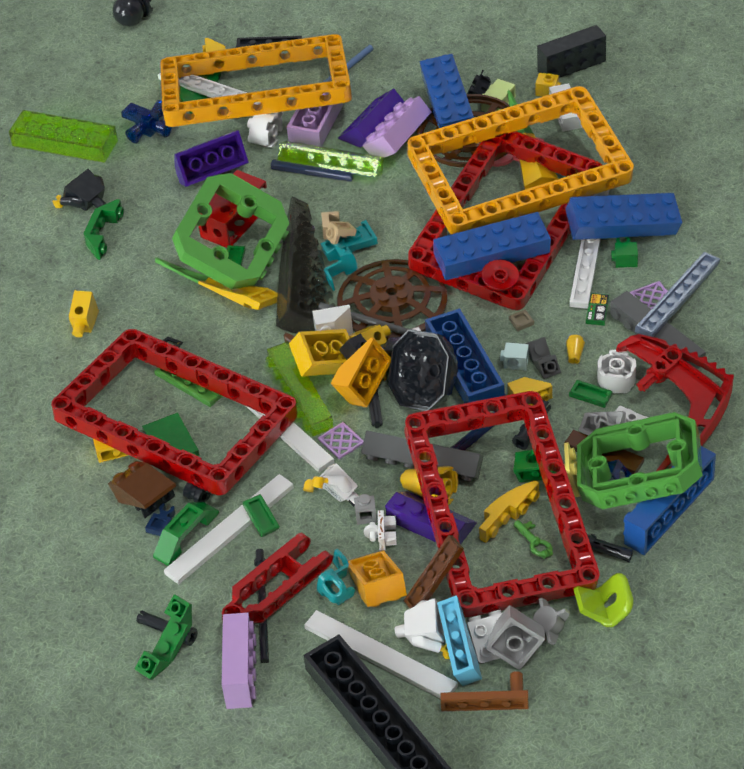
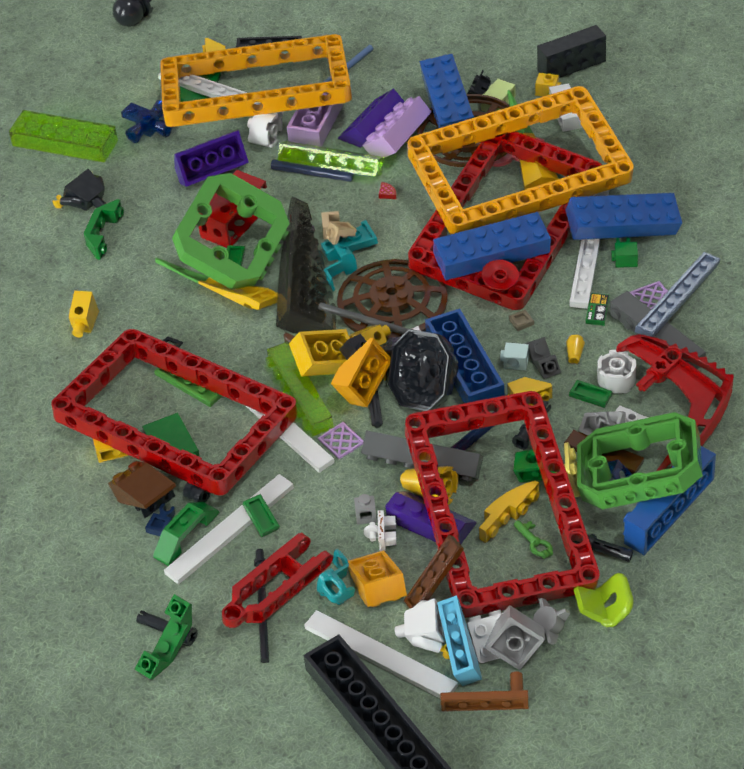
lavender brick [222,613,257,709] -> none
white torso [303,463,359,507] -> none
white slope [312,305,353,335] -> none
none -> red tile [379,182,397,199]

